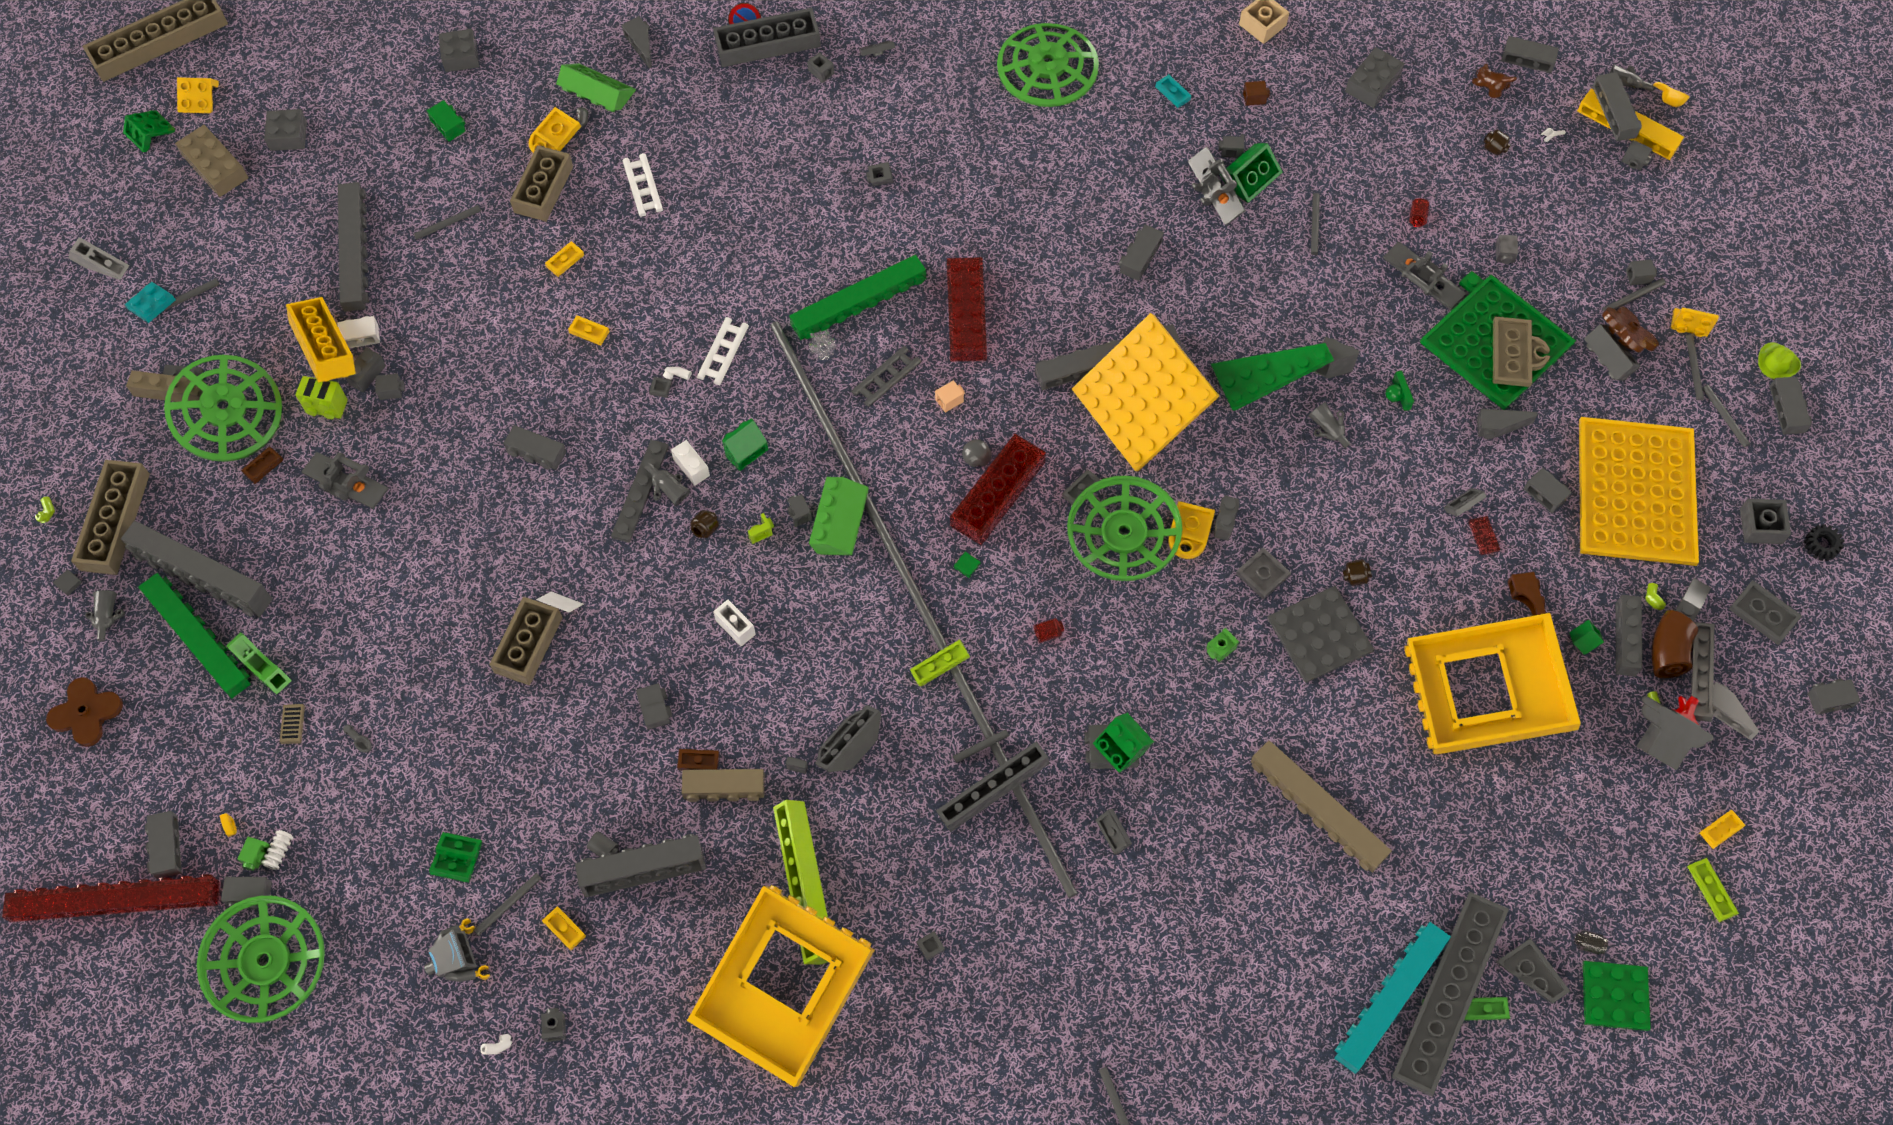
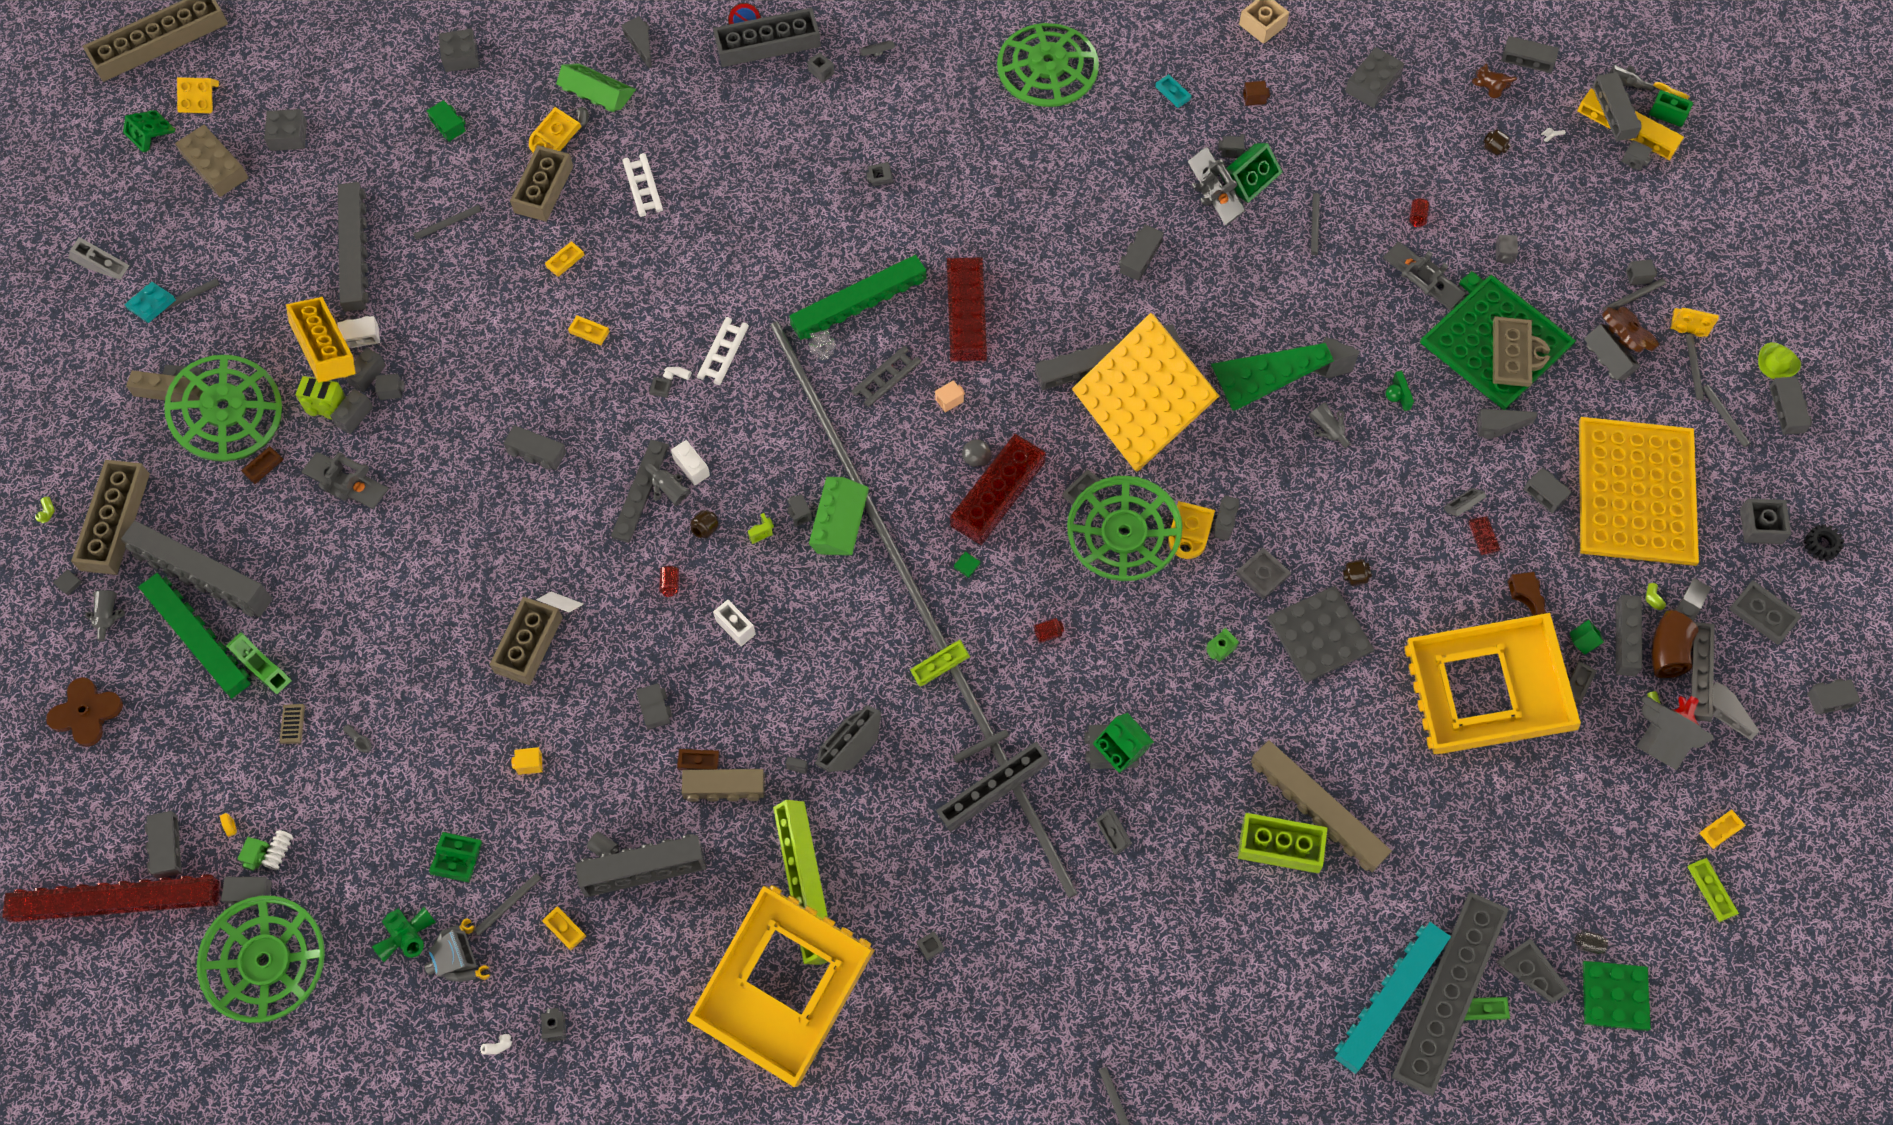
green slope [722,418,769,471] -> none
none -> dark grey brick [330,389,373,434]
none -> green brick [372,907,437,963]
none -> yellow brick [511,747,542,775]
none -> clear red brick [659,566,679,597]
none -> lime brick [1237,813,1328,874]
none -> dark grey plate [1569,661,1597,705]
none -> green brick [1649,90,1694,128]

